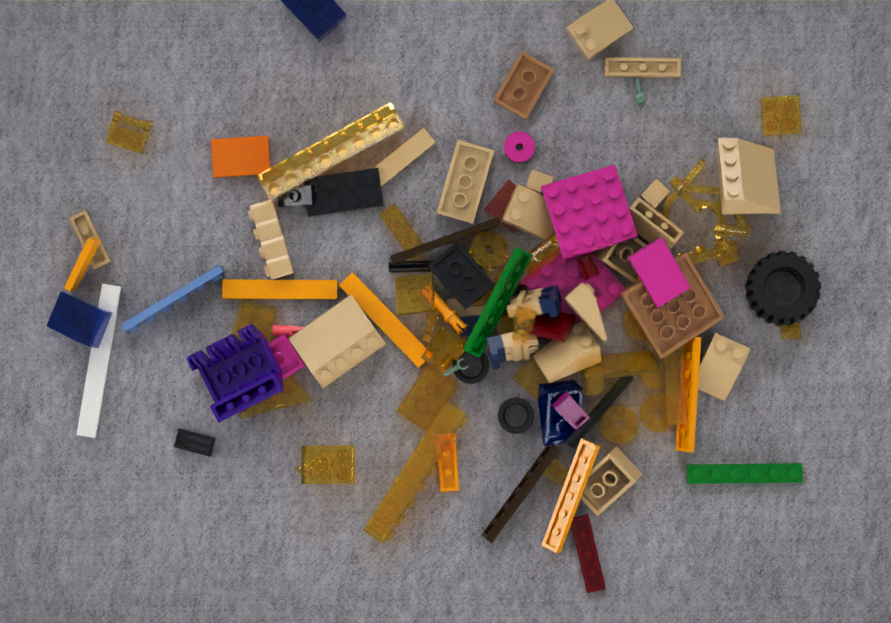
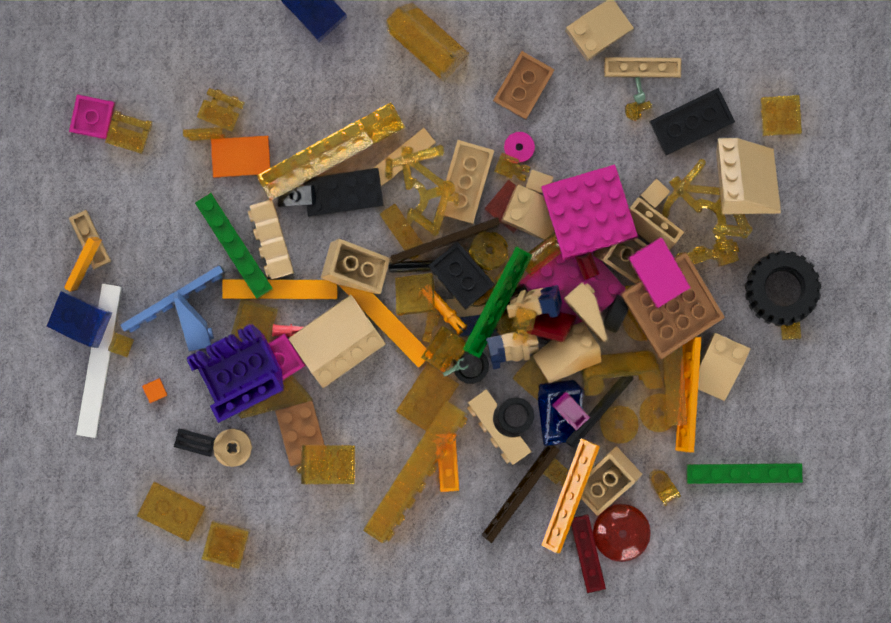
none -> dark pink tile [69,94,115,140]
none -> clear yellow plate [108,333,134,357]
none -> clear yellow tile [137,481,206,541]
none -> orange tile [142,378,168,403]
none -> medium blue slope [174,292,214,351]
none -> clear yellow tile [183,127,226,141]
none -> green plate [195,193,273,299]
none -> clear yellow plate [197,88,245,132]
none -> clear yellow brick [202,520,251,569]
none -> tan plate [214,428,252,467]
none -> medium nougat plate [275,401,328,466]
none -> tan slope [321,239,390,294]
none -> clear yellow windscreen [385,2,469,82]
none -> clear yellow piece [385,145,459,239]
none -> tan arch [467,389,531,465]
none -> clear yellow plate [494,153,531,181]
none -> clear red dish [593,504,651,562]
none -> black tyre [603,294,629,333]
none -> clear yellow plate [625,101,652,121]
none -> black plate [649,88,735,156]
none -> clear yellow piece [649,469,681,506]

